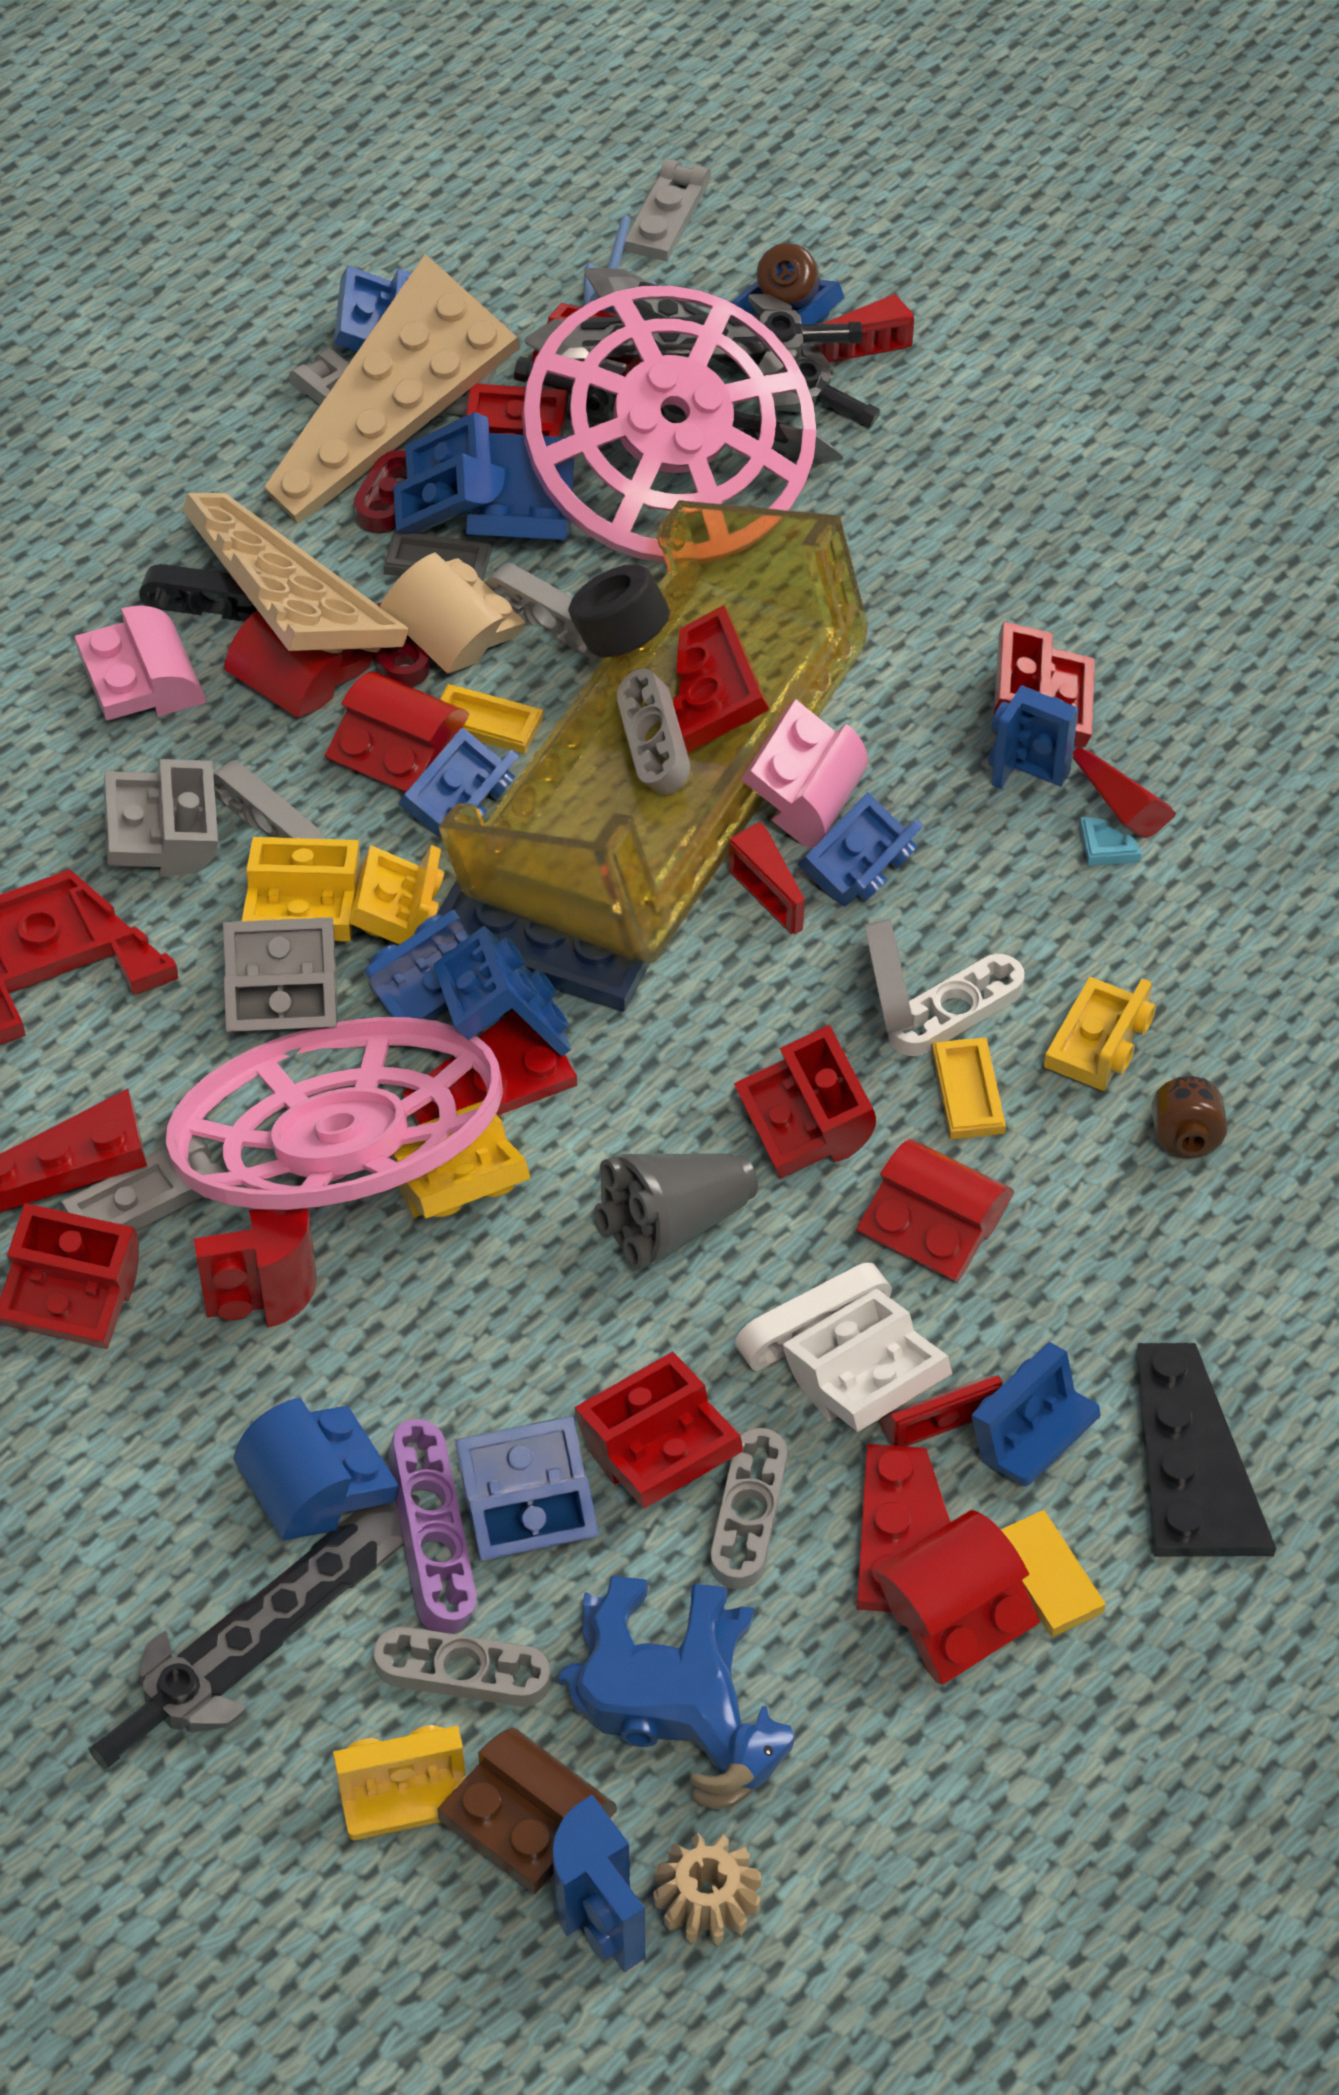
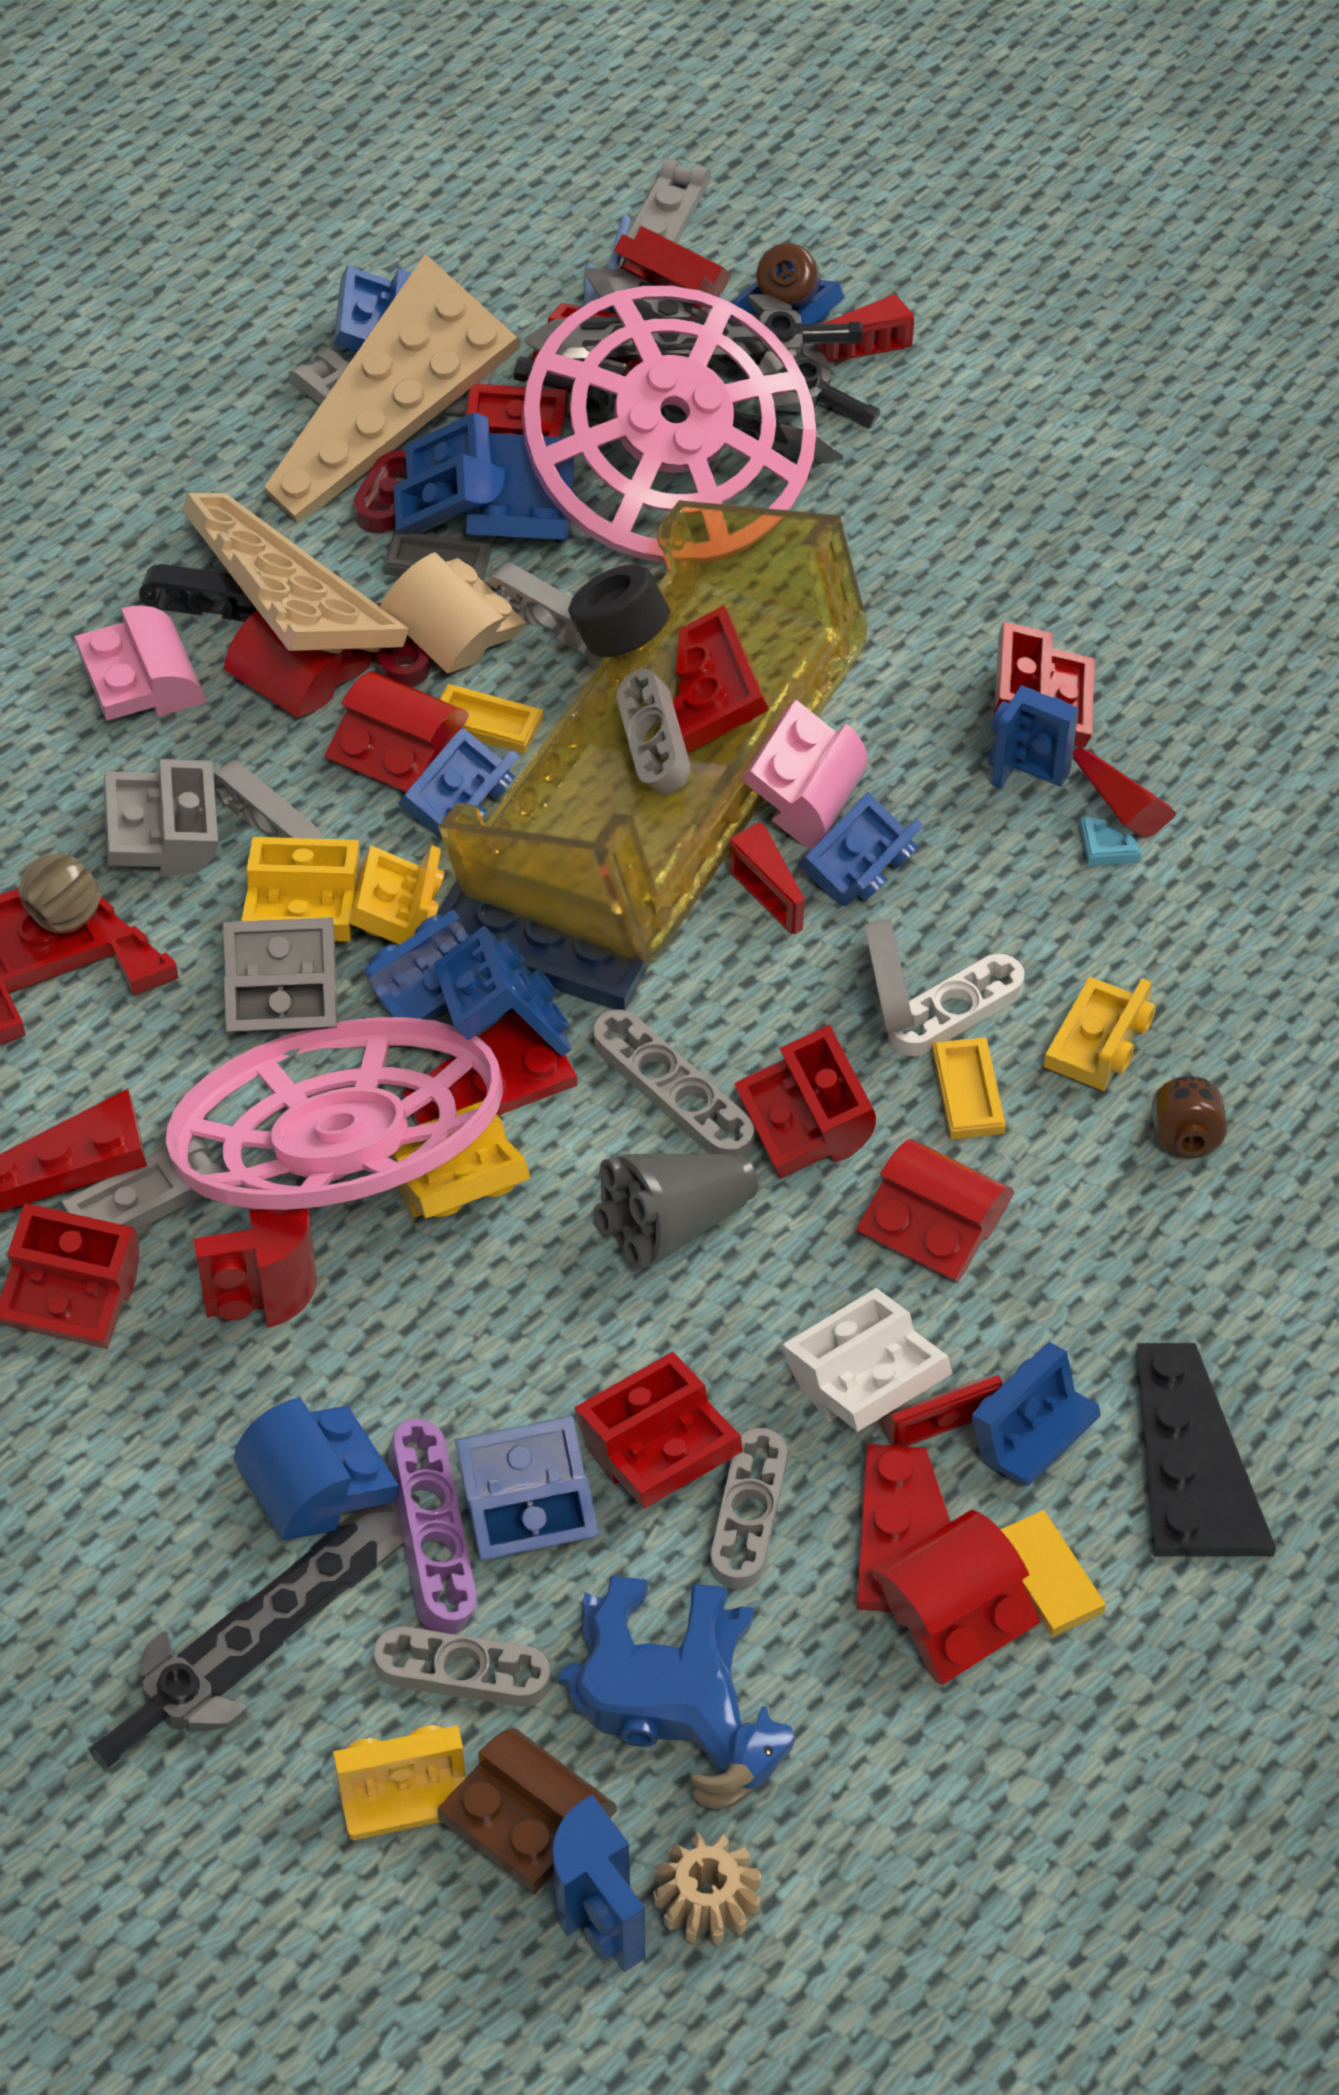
white beam [735,1263,892,1371] -> none
none -> dark tan piece [18,853,101,934]
none -> light grey beam [593,1009,754,1157]
none -> red brick [614,226,731,312]

